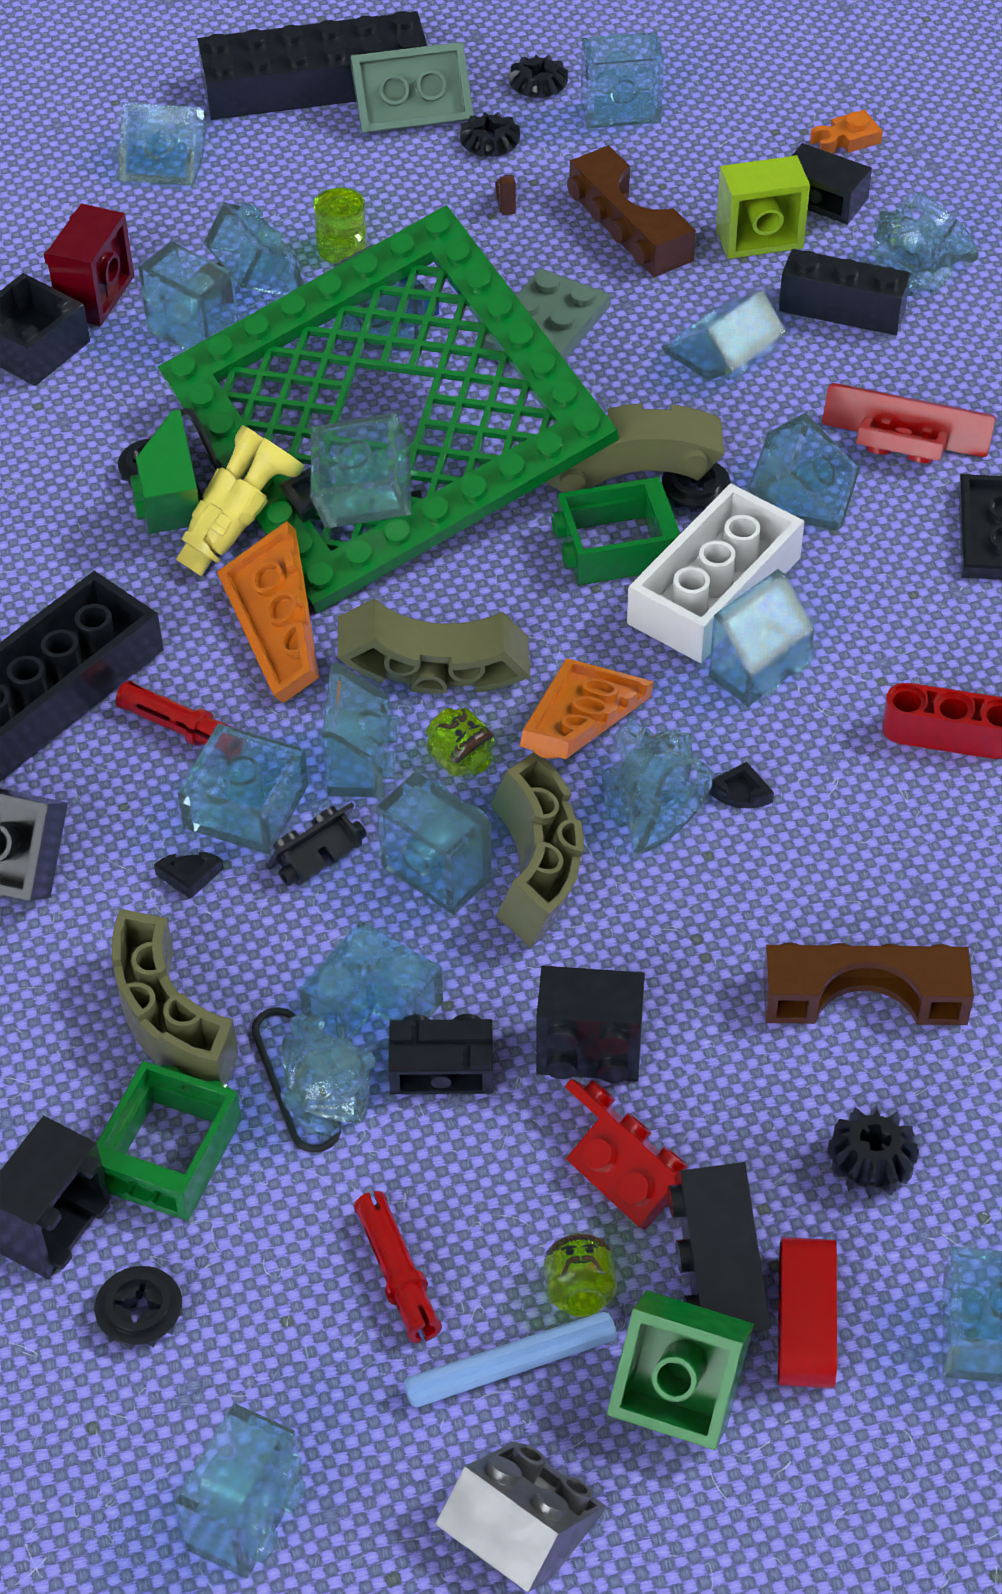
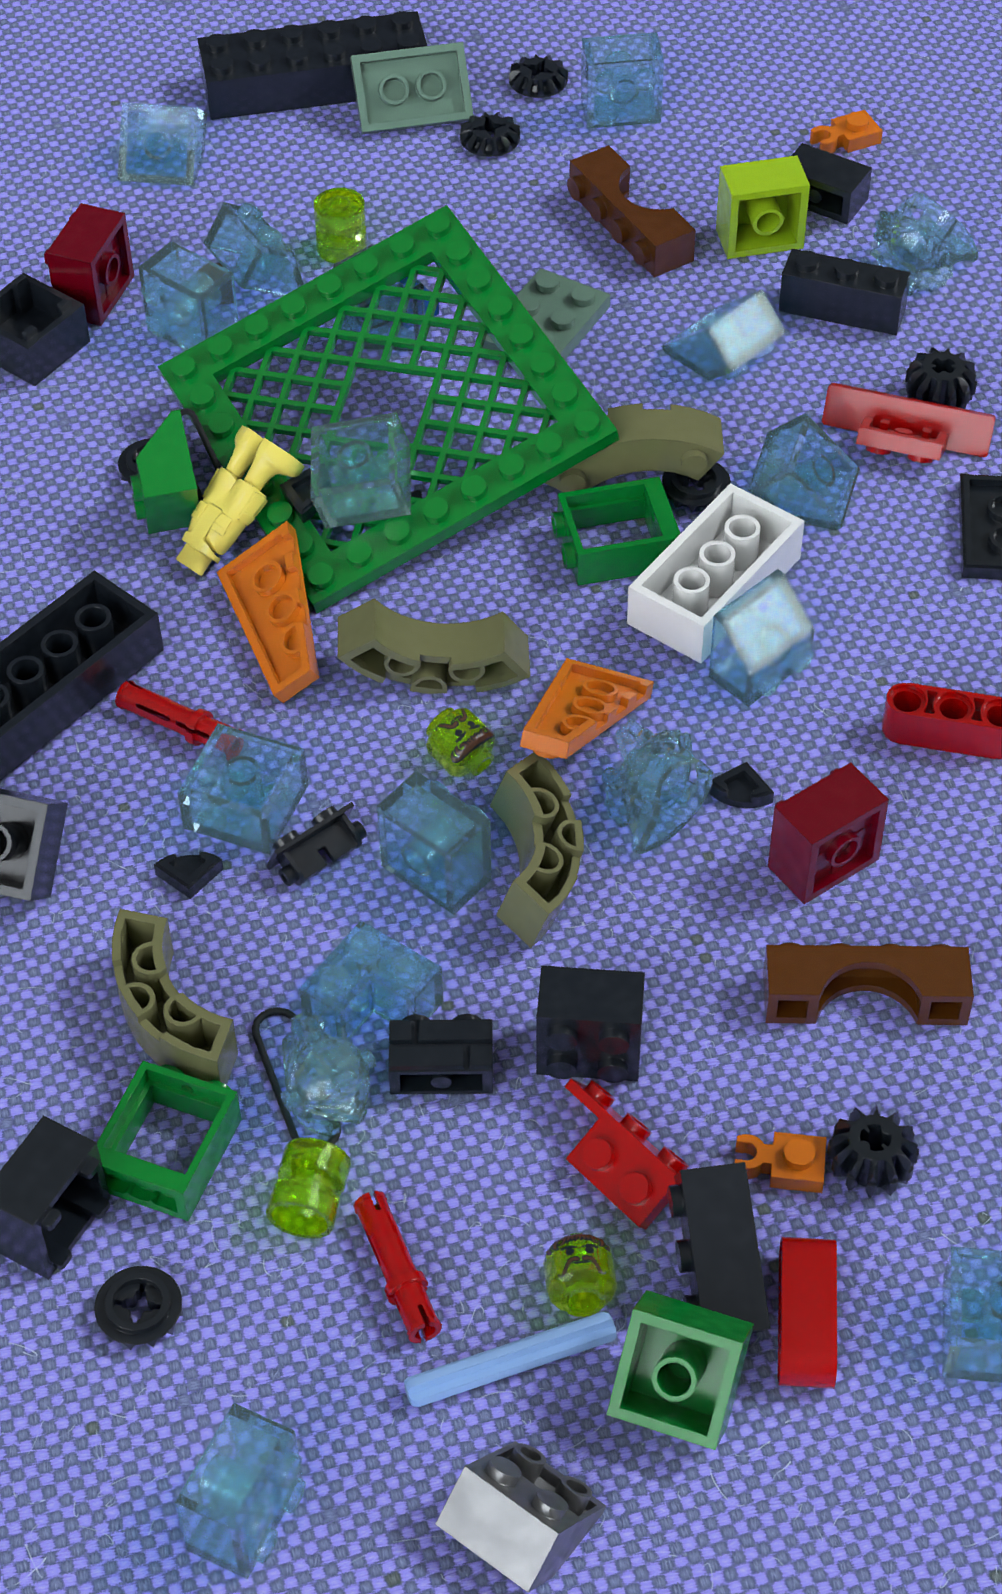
clear light blue slope [322,663,399,798] -> none
reddish brown tile [495,174,516,215] -> none
none -> clear neon green wheel [266,1137,351,1238]
none -> orange plate [734,1132,827,1193]
none -> dark red container [768,762,889,904]
none -> black gear [905,347,977,409]

